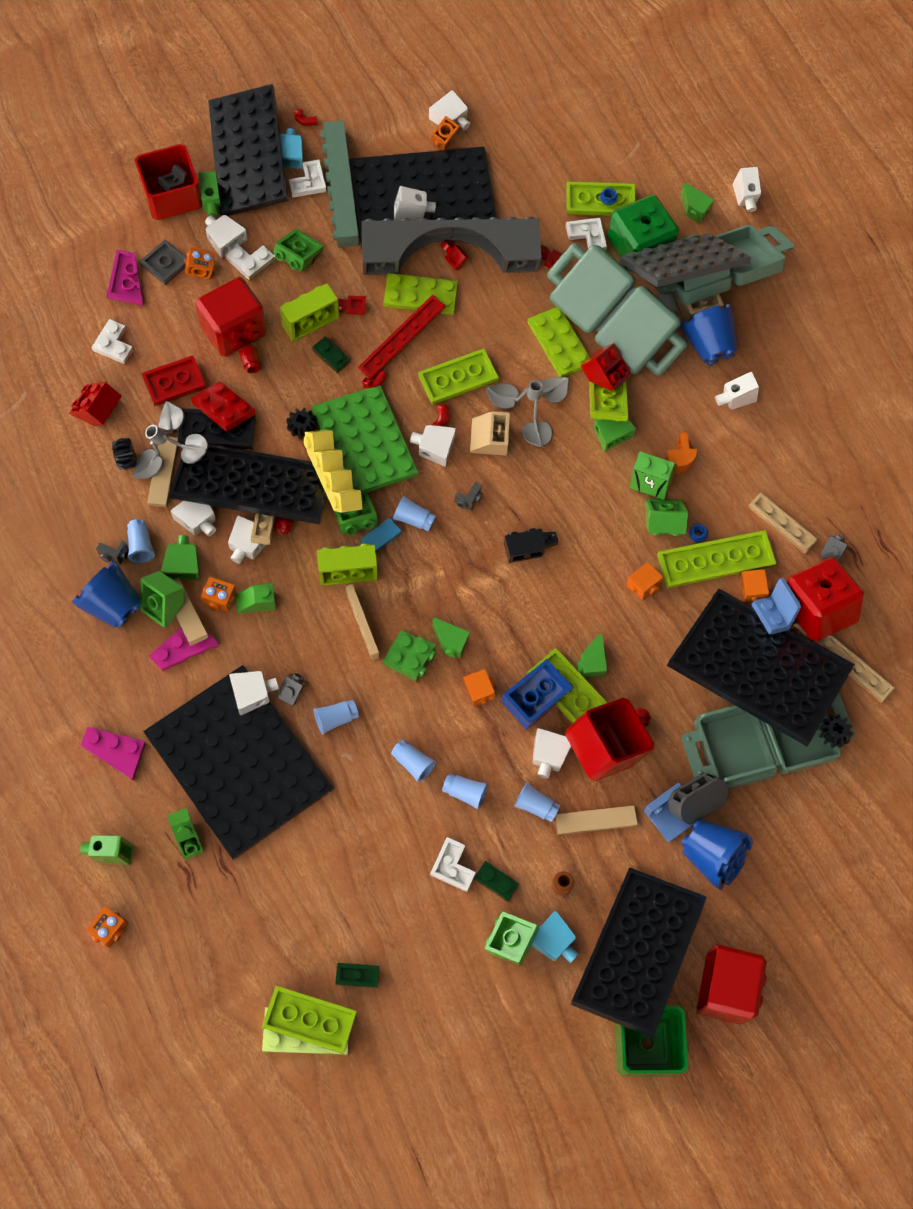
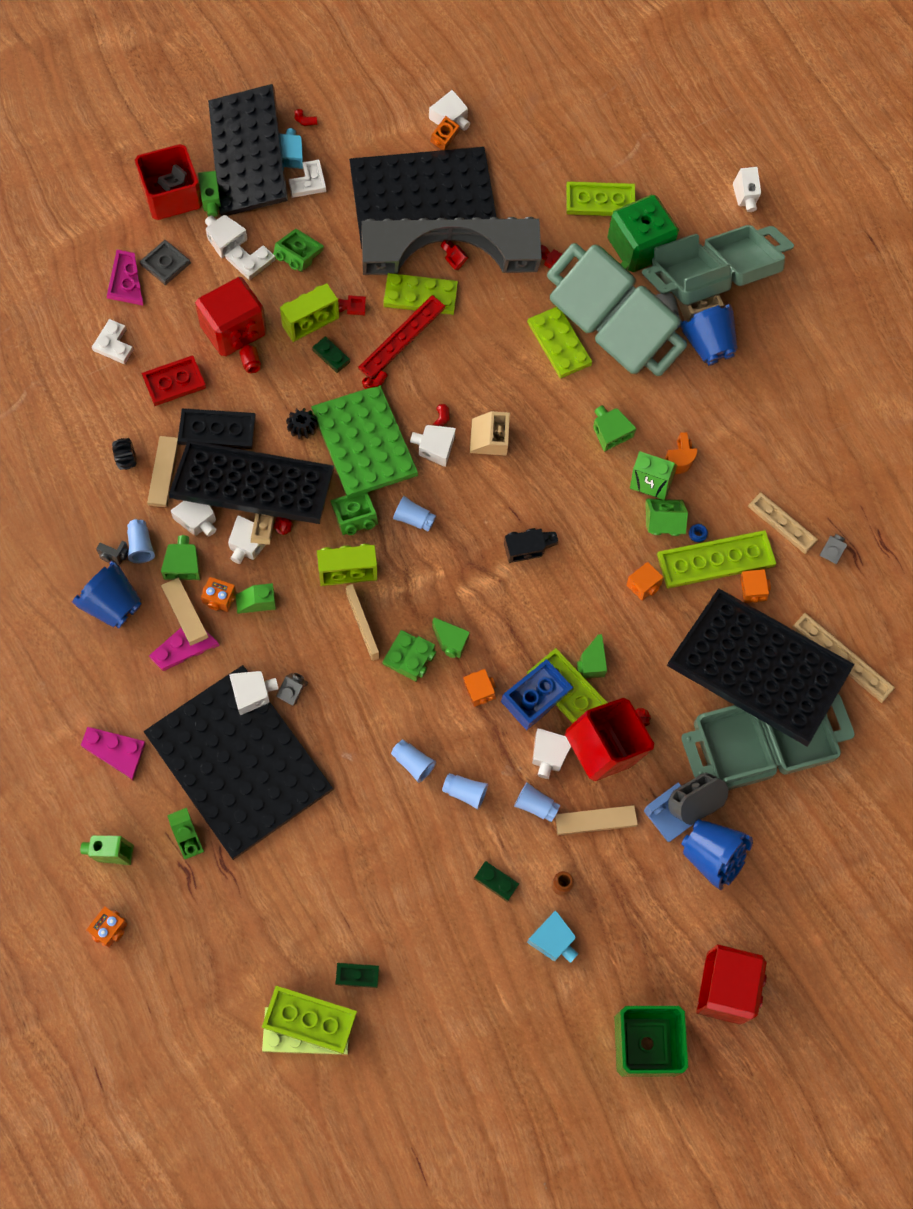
red slope [69,382,122,426] -> none
light grey plant [132,401,208,479] -> none
bright green slope [140,571,184,628] -> none
orange head [184,247,215,280] -> none
red plate [191,381,255,432] -> none
light yellow brick [304,430,362,512] -> none
light blue plant [313,700,359,735] -> none
sand green brick [321,121,359,247] -> none
dark azure tile [360,518,402,552] -> none
white torso [394,186,436,220] -> none
lime plate [418,348,499,405] -> none
white plate [430,837,476,892] -> none
dark grey bracket [455,482,483,510] -> none
bright green plate [484,911,540,966] -> none
light grey plant [487,377,568,447] -> none
white plate [566,218,607,251] -> none
black plate [571,867,707,1038] -> none
red slope [580,343,632,391] -> none
lime plate [589,379,628,421] -> none
blue plate [600,188,617,205] -> none
dark grey plate [620,233,751,287] -> none
bright green slope [680,183,714,224] -> none
white torso [715,372,759,410] -> none
medium blue bracket [752,578,801,635] -> none
red plate [787,557,864,641] -> none
black gear [818,714,853,748] -> none

